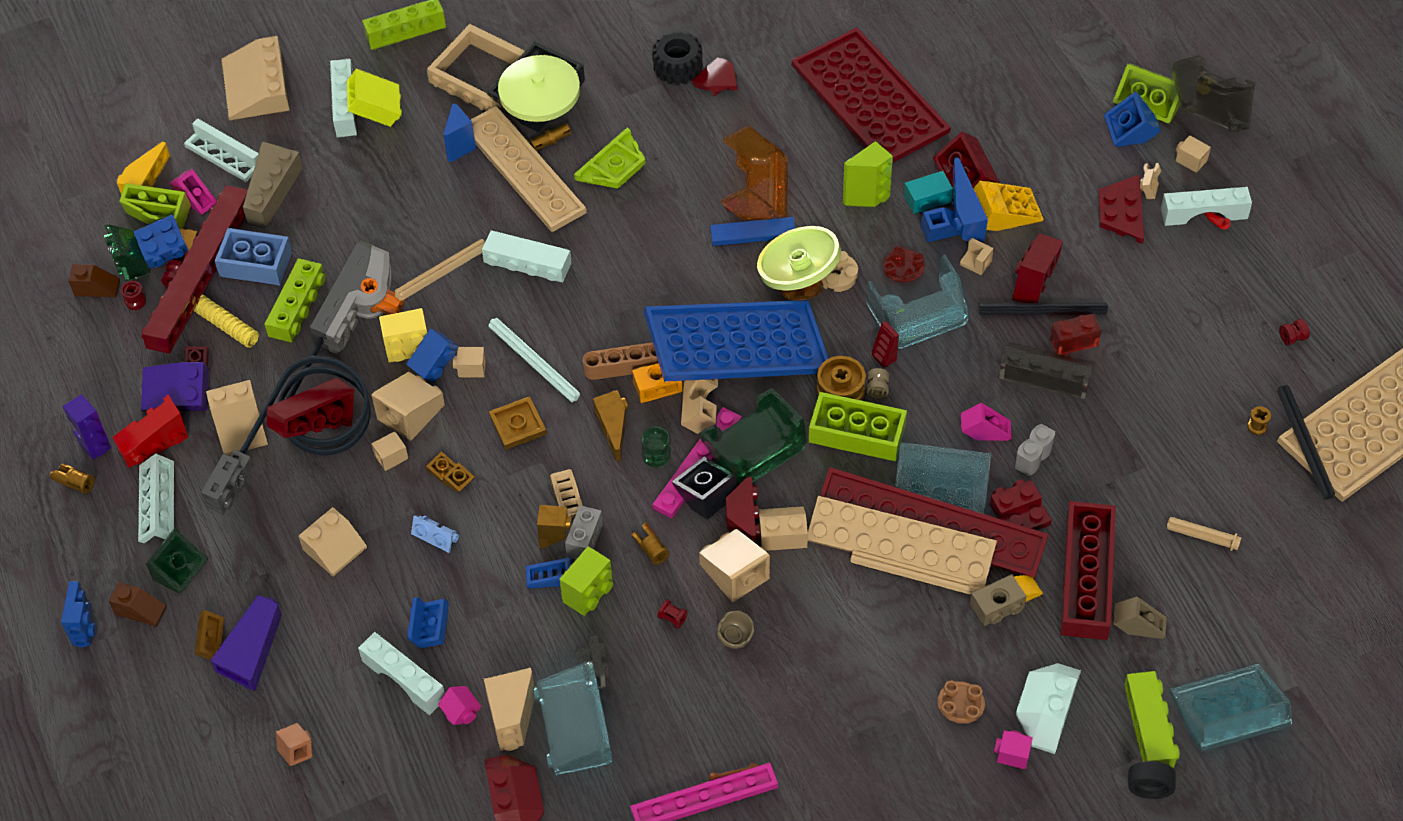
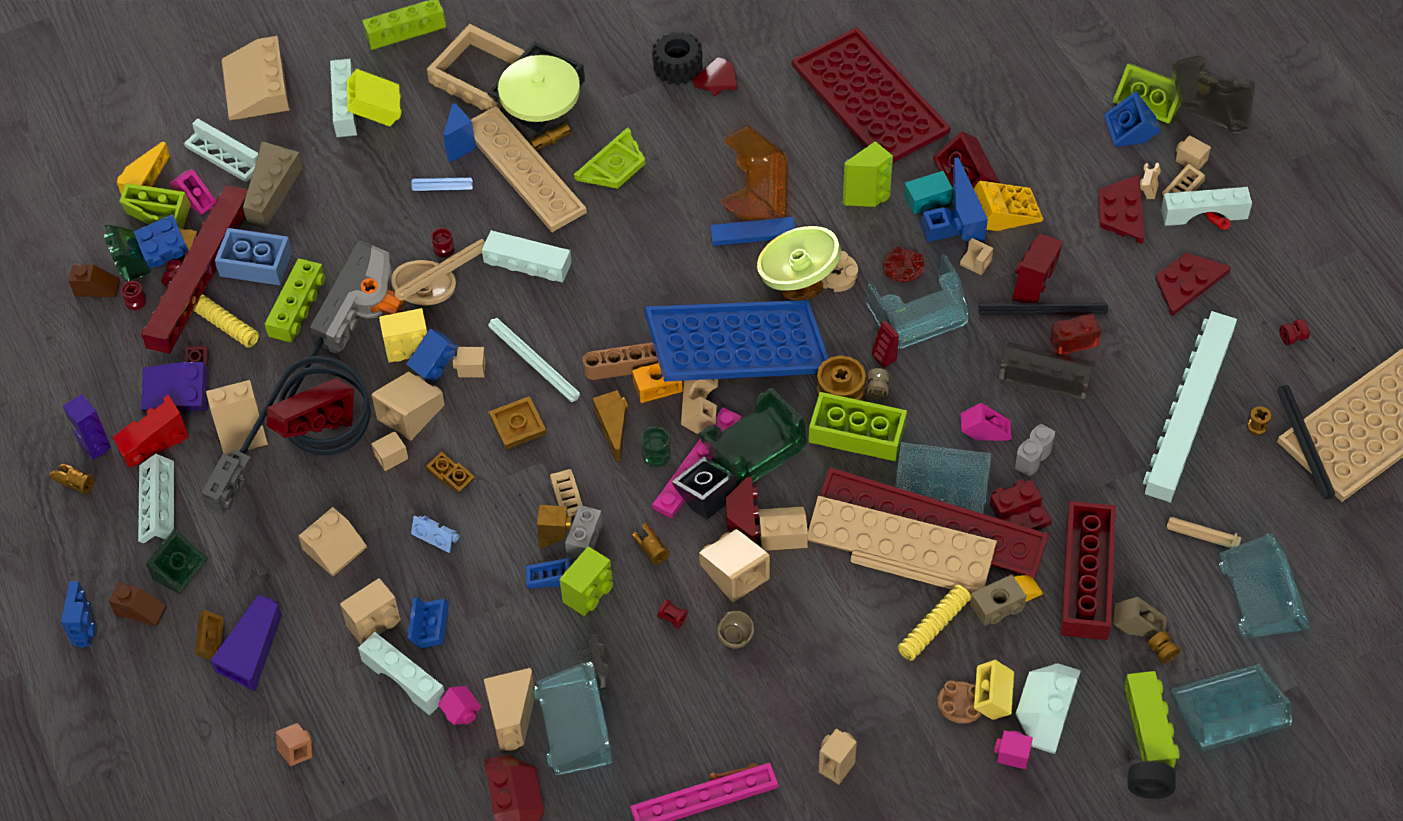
none -> tan brick [340,578,401,645]
none -> tan dish [391,260,456,306]
none -> light blue axle [412,177,473,191]
none -> dark red wheel [431,228,454,257]
none -> tan brick [819,729,857,785]
none -> light yellow piece [898,585,971,661]
none -> light yellow brick [974,660,1014,720]
none -> light aqua brick [1143,311,1237,503]
none -> pearl gold wheel [1147,631,1181,664]
none -> dark red wing [1155,253,1231,316]
none -> tan slope [1162,164,1205,196]
none -> clear light blue windscreen [1219,533,1310,639]

